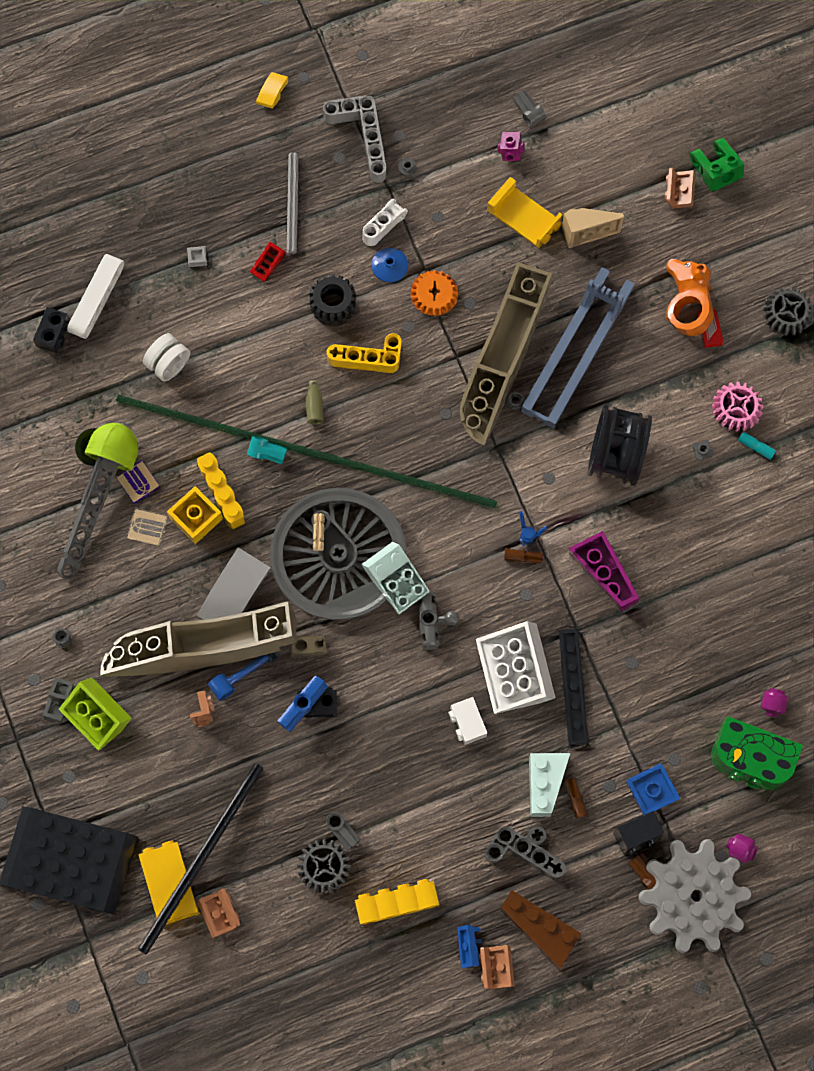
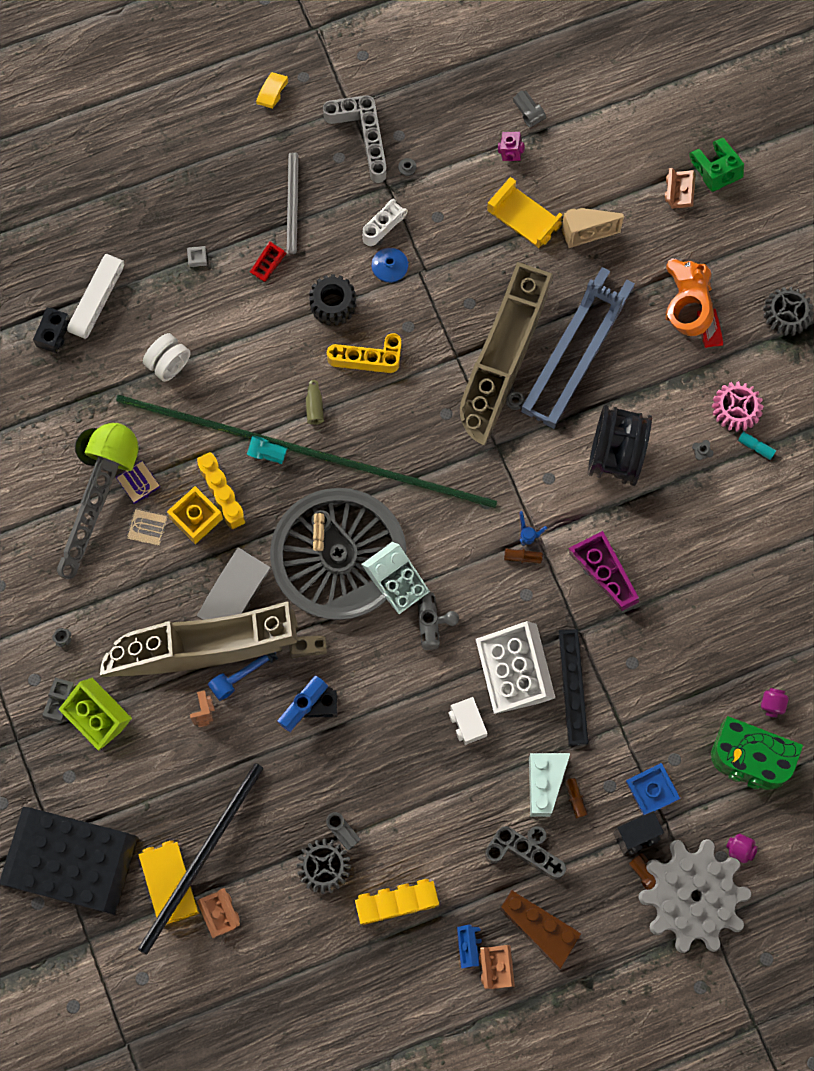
orange gear [410,270,459,316] -> none

